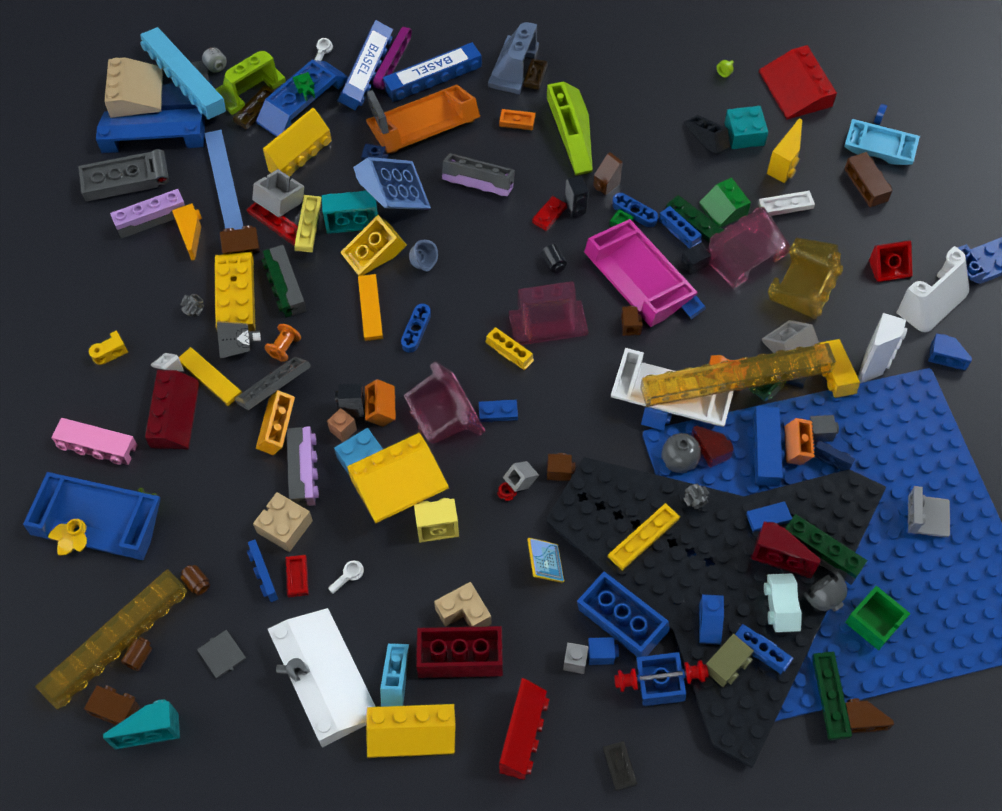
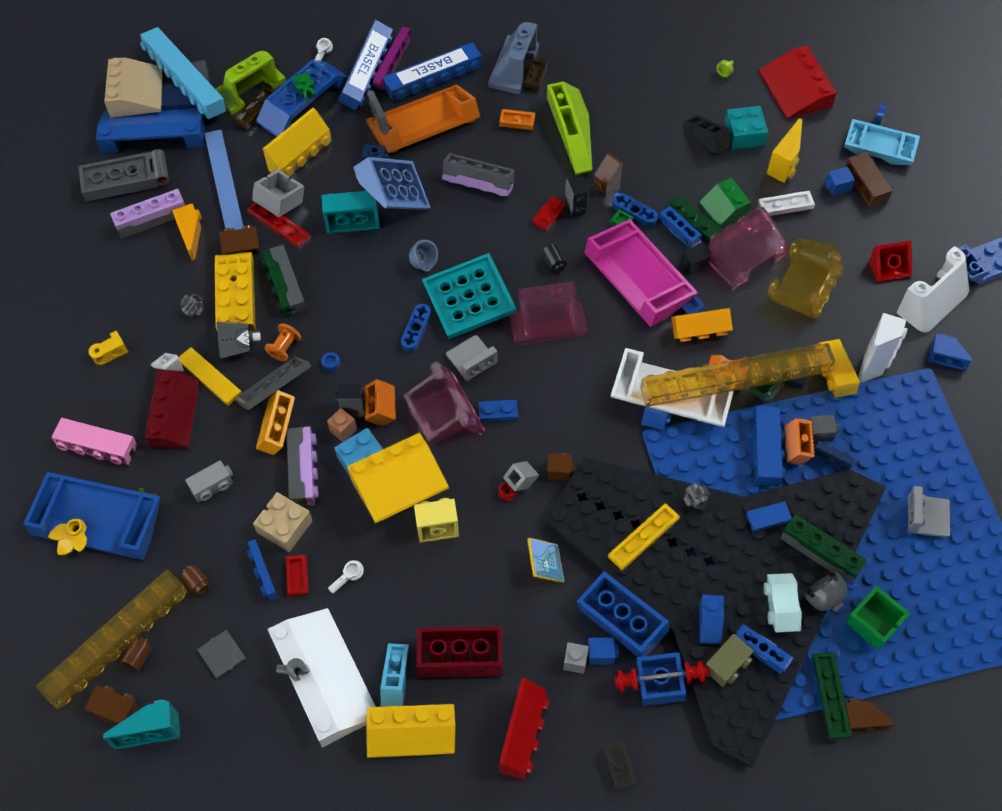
light grey head [202,47,227,73] -> none
light yellow tile [294,195,322,252] -> none
yellow slope [340,215,407,276] -> none
light orange tile [358,274,383,341] -> none
tan brick [434,582,491,627] -> none
yellow piece [485,327,534,370] -> none
reddish brown brick [621,306,643,336] -> none
dark grey cylinder [661,433,701,474] -> none
clear red slope [691,426,734,468] -> none
dark red slope [751,521,821,578] -> none
light grey slope [762,320,819,363] -> none
none -> light grey brick [185,460,233,503]
none -> blue tile [321,352,341,372]
none -> teal piece [422,253,517,339]
none -> light grey bracket [446,335,498,381]
none -> light orange brick [671,308,733,342]
none -> blue brick [825,167,855,196]

